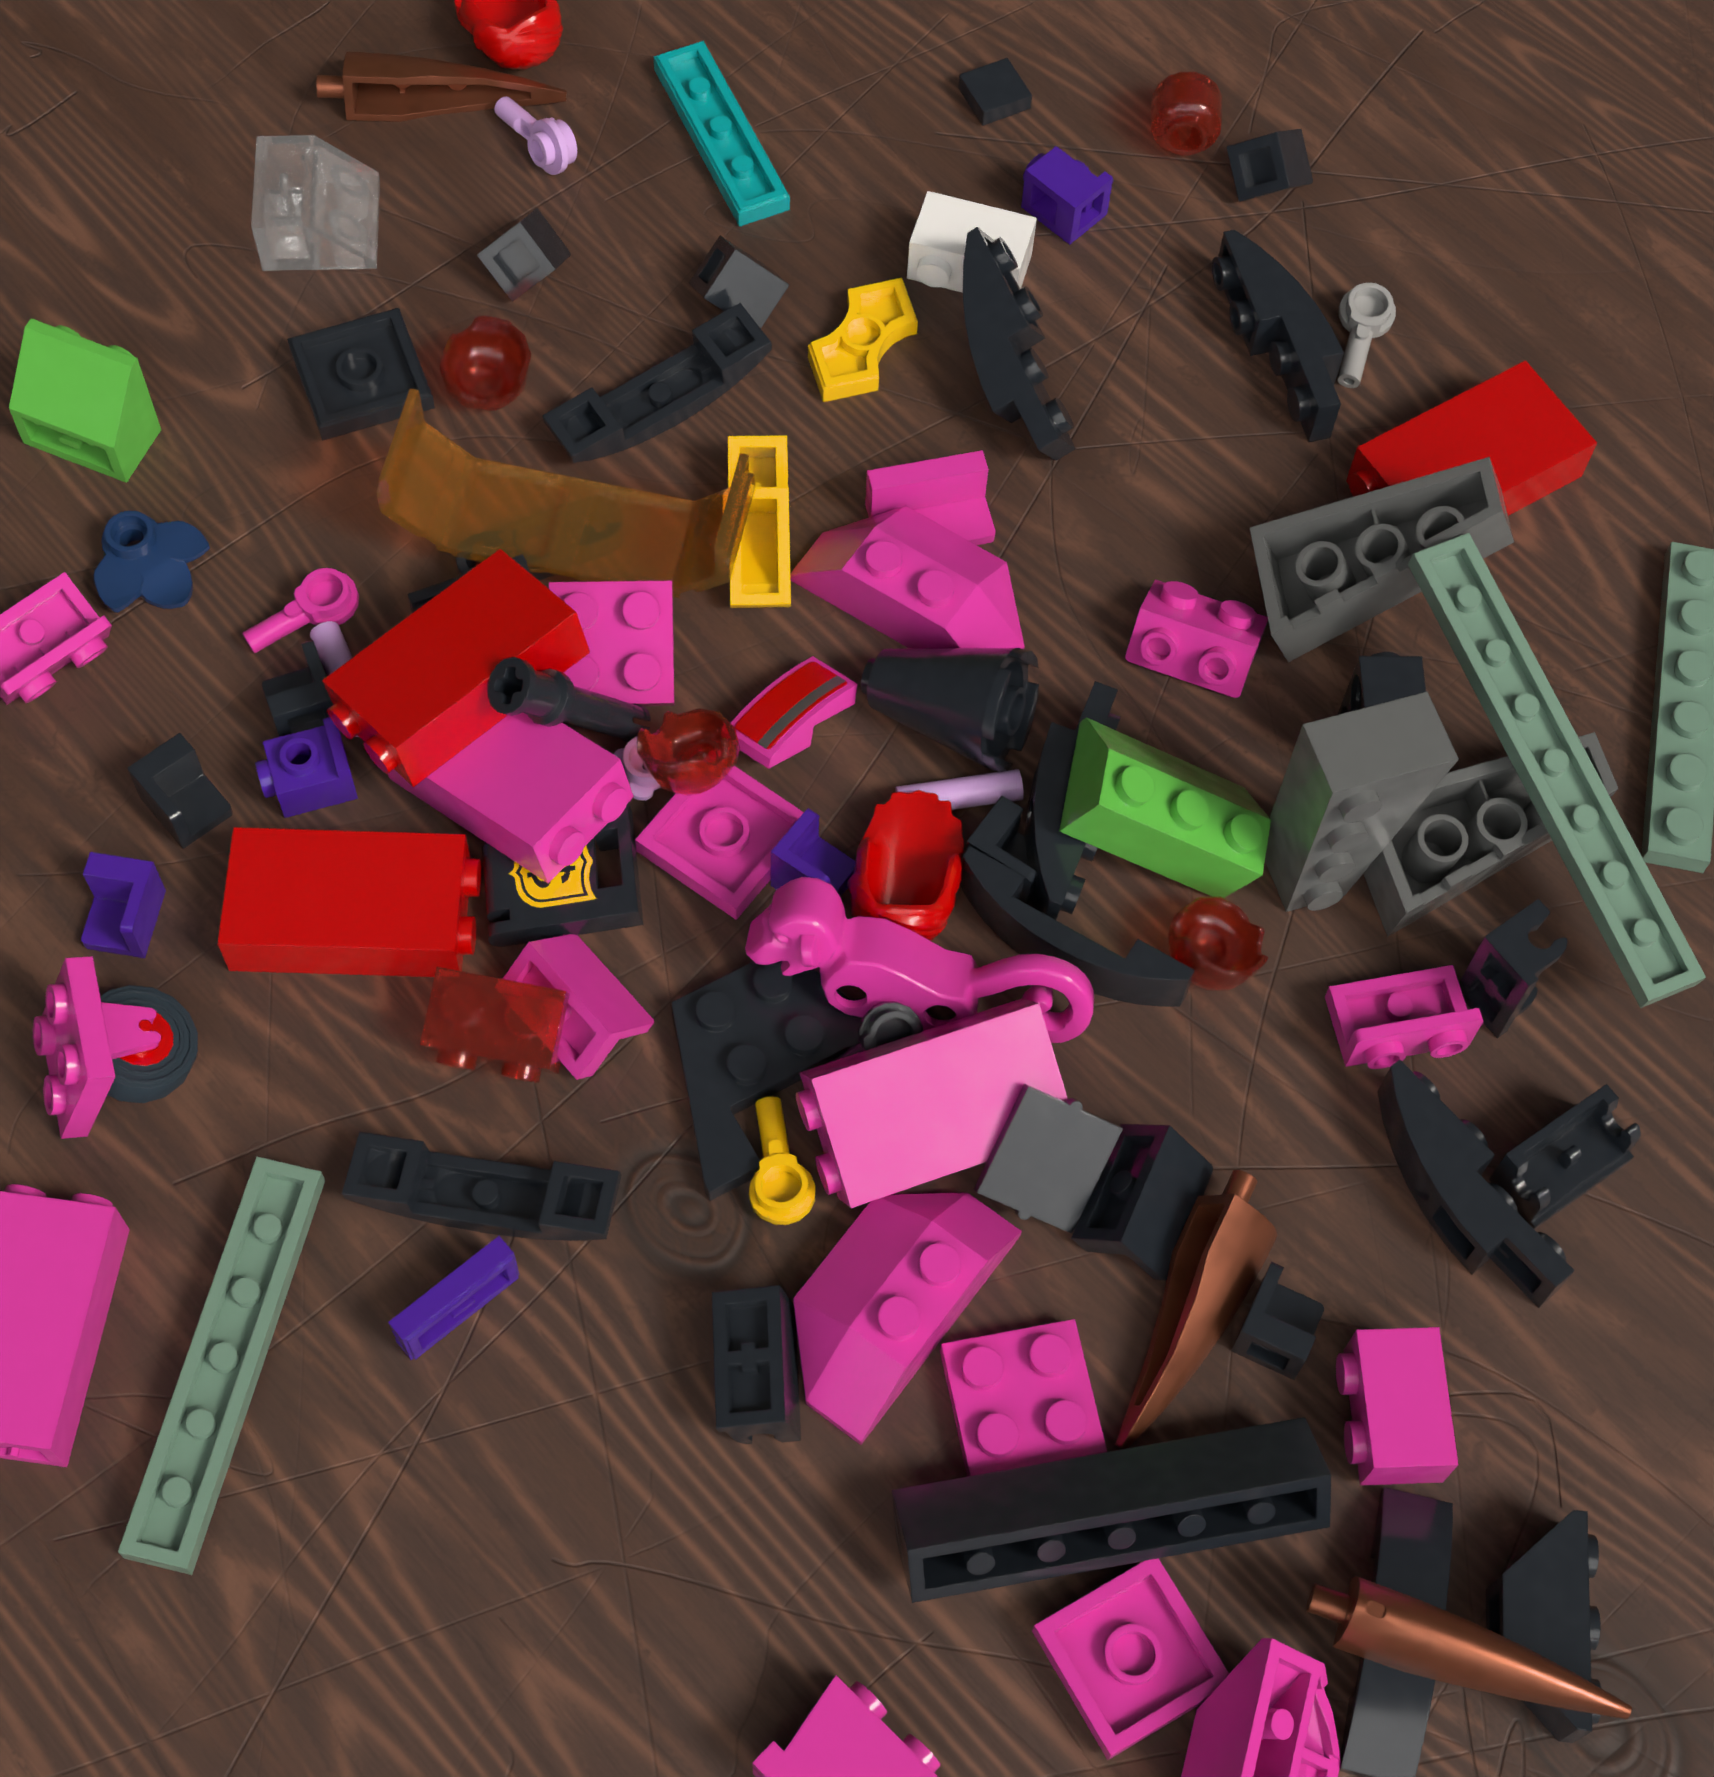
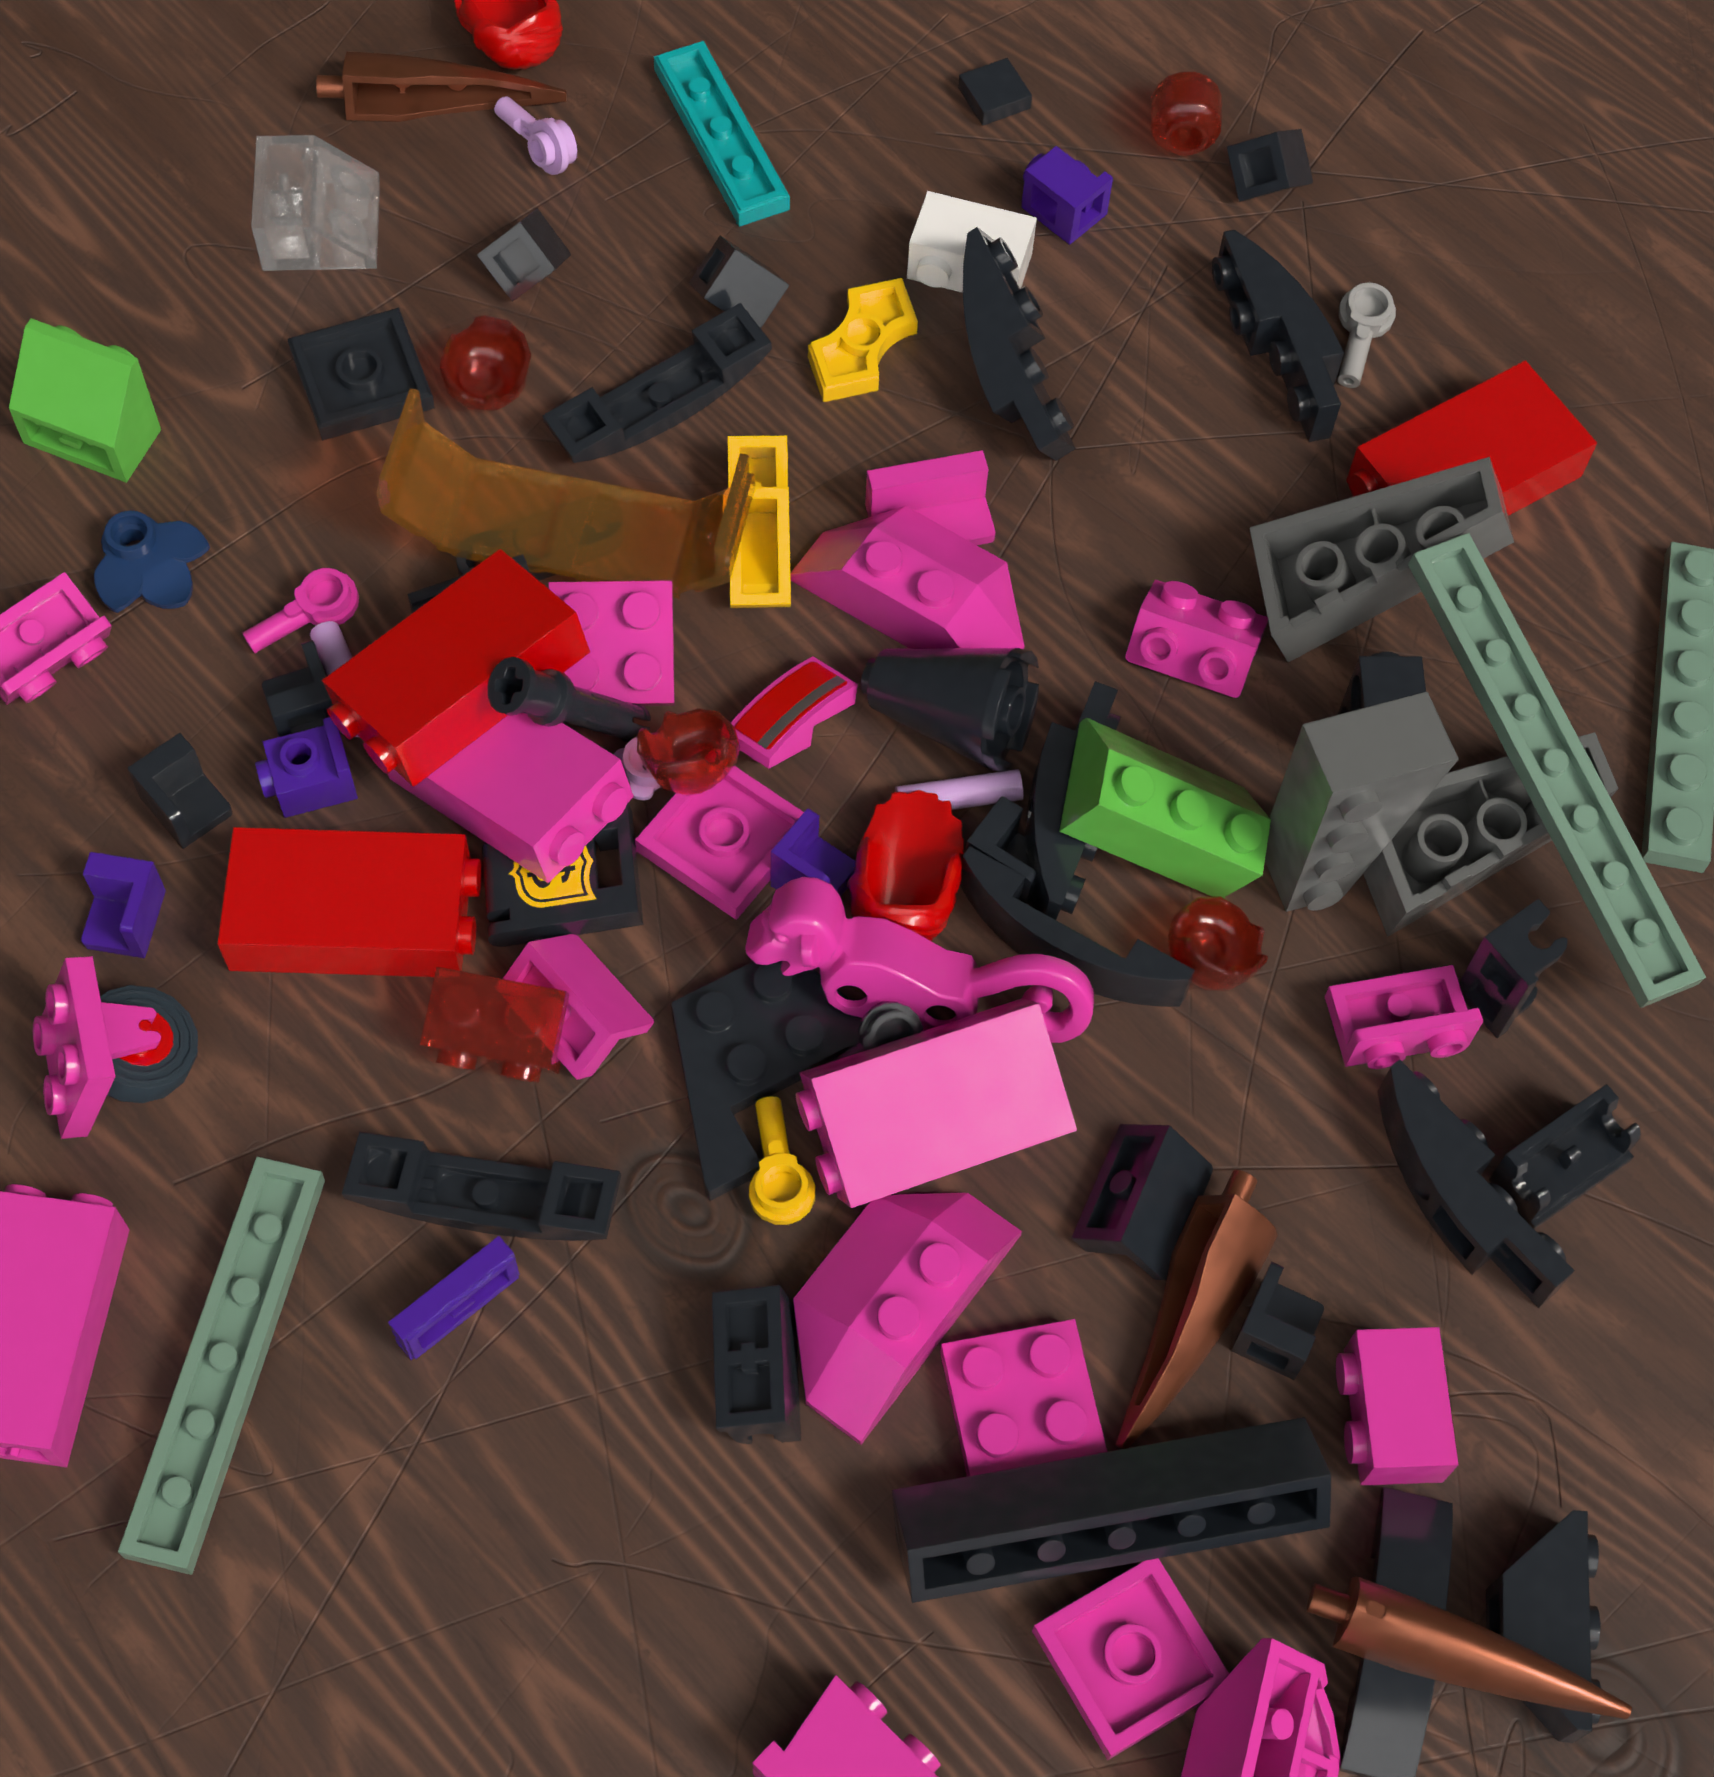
piece [974,1084,1123,1234] -> none

